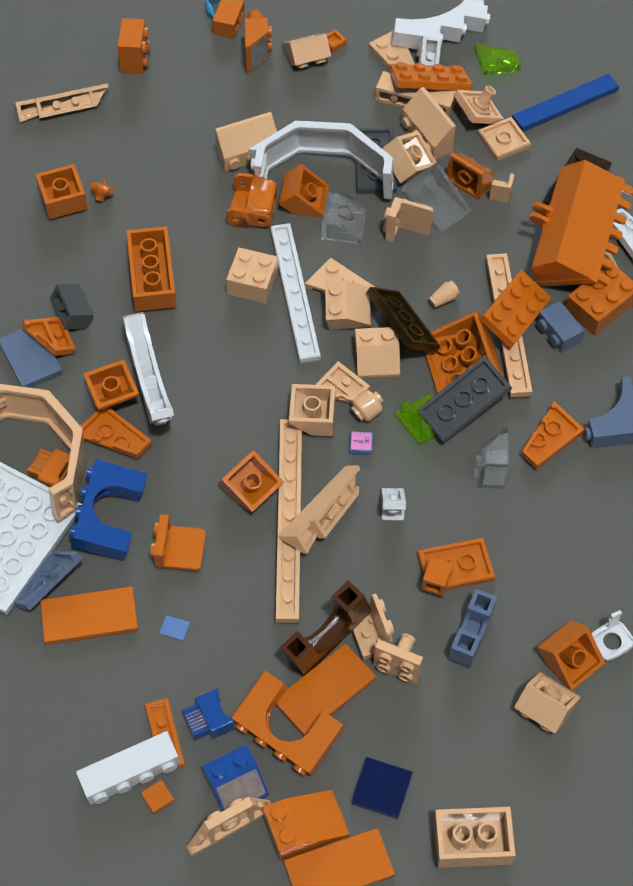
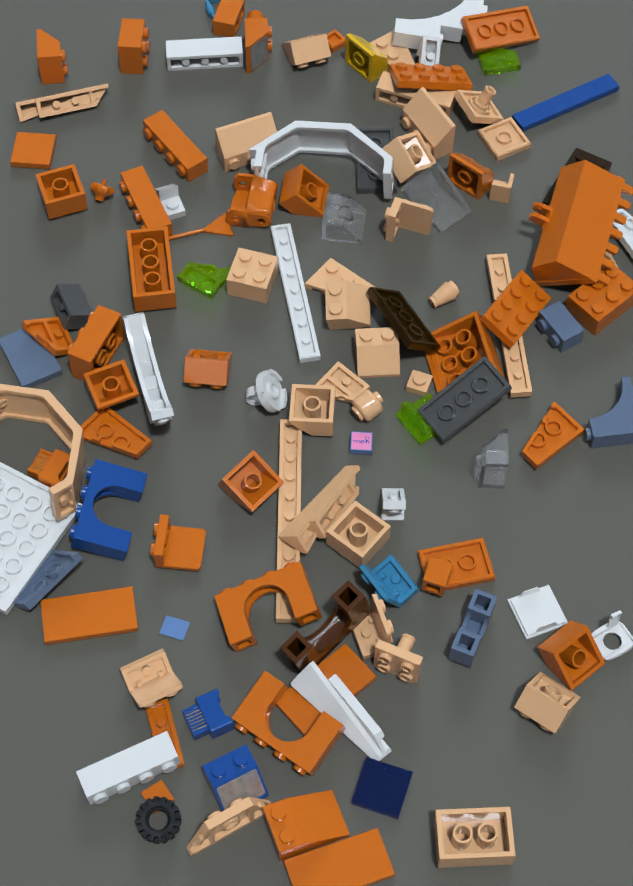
none -> orange tile [10,132,57,169]
none -> orange slope [37,29,68,84]
none -> orange brick [67,305,125,382]
none -> orange brick [119,165,173,236]
none -> light nougat bracket [119,648,183,707]
none -> black tyre [135,796,182,844]
none -> orange brick [143,110,208,182]
none -> white slope [155,184,186,220]
none -> white brick [166,36,243,71]
none -> orange piece [169,213,234,240]
none -> clear neon green wing [177,262,231,299]
none -> orange slope [183,349,233,389]
none -> orange arch [214,561,323,652]
none -> white tile [246,369,287,413]
none -> white wedge [291,661,392,763]
none -> light nougat brick [326,501,391,568]
none -> yellow slope [345,33,388,83]
none -> dark azure bracket [359,554,420,608]
none -> light nougat plate [406,370,433,397]
none -> orange tile [460,5,540,54]
none -> white piece [507,585,568,640]

